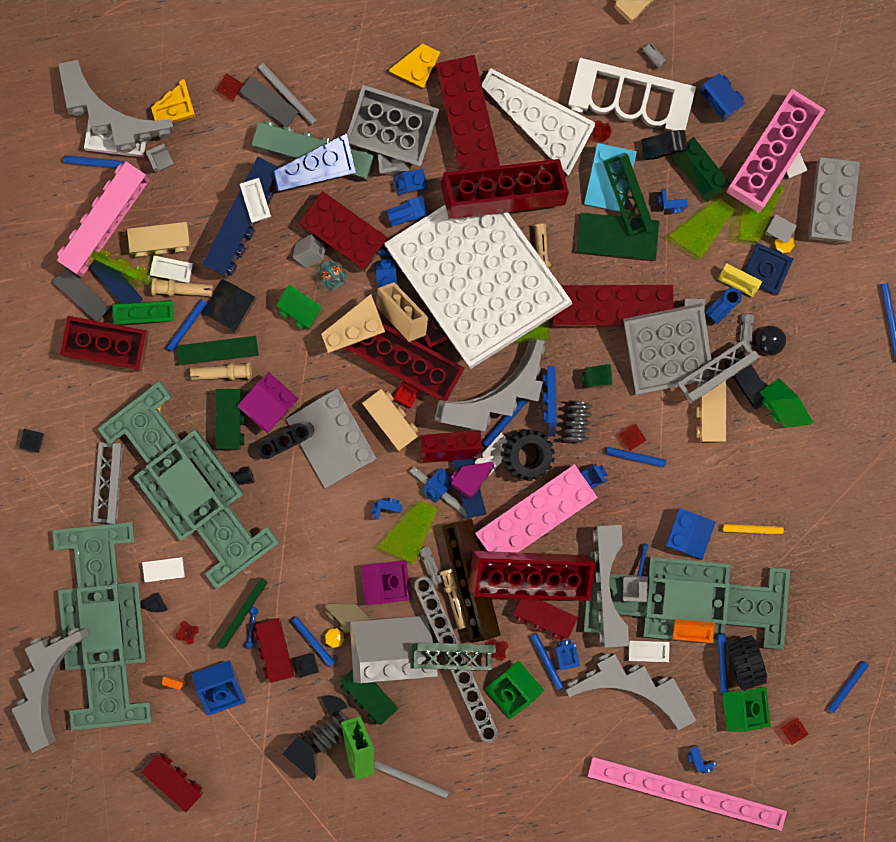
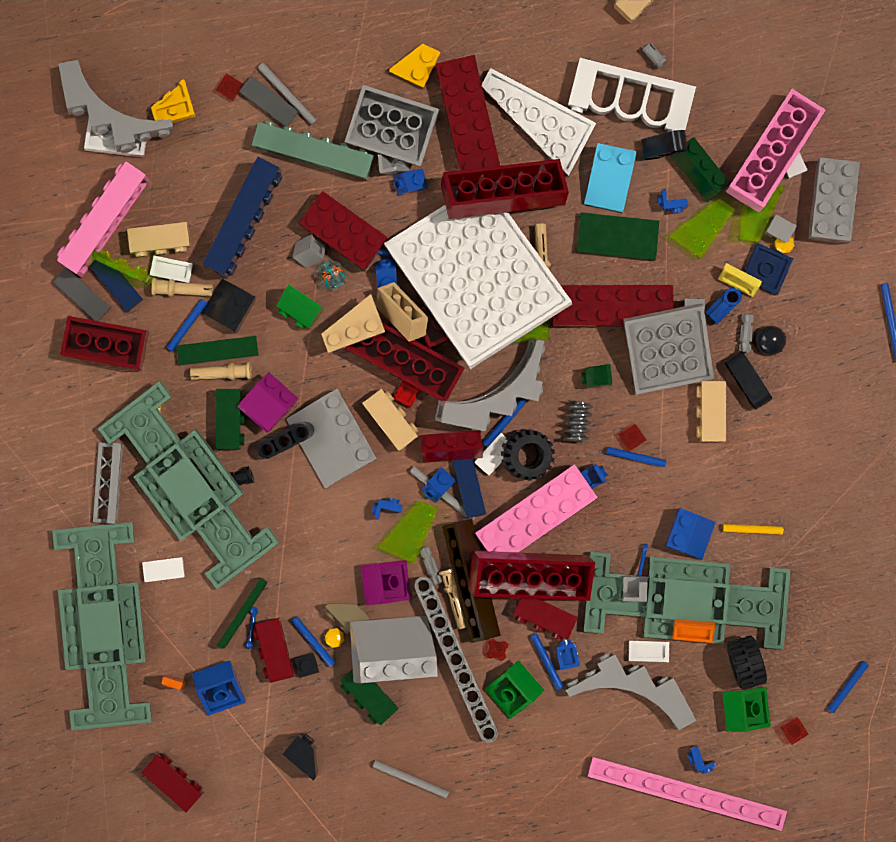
light grey arch [11,628,90,753] -> none
black plate [19,429,44,453] -> none
blue bar [64,155,125,168] -> none
green plate [112,300,174,324] -> none
black tile [141,592,169,612] -> none
light grey panel [146,144,174,173] -> none
clear red plate [175,621,199,645] -> none
white tile [240,178,271,223] -> none
wing [273,133,356,191] -> none
dark grey piece [312,710,349,754] -> none
black tile [321,695,348,715] -> none
bright green slope [341,716,374,780] -> none
blue piece [387,196,429,227] -> none
fence [412,643,496,671] -> none
magenta slope [451,462,494,500] -> none
blue wing [543,366,557,437] -> none
clear red plate [592,120,611,142] -> none
light grey arch [593,525,629,647] -> none
dark green fence [602,152,655,236] -> none
light grey fence [678,340,759,404] -> none
blue slope [699,73,745,122] -> none
blue bar [718,633,728,693] -> none
green slope [760,378,814,428] -> none

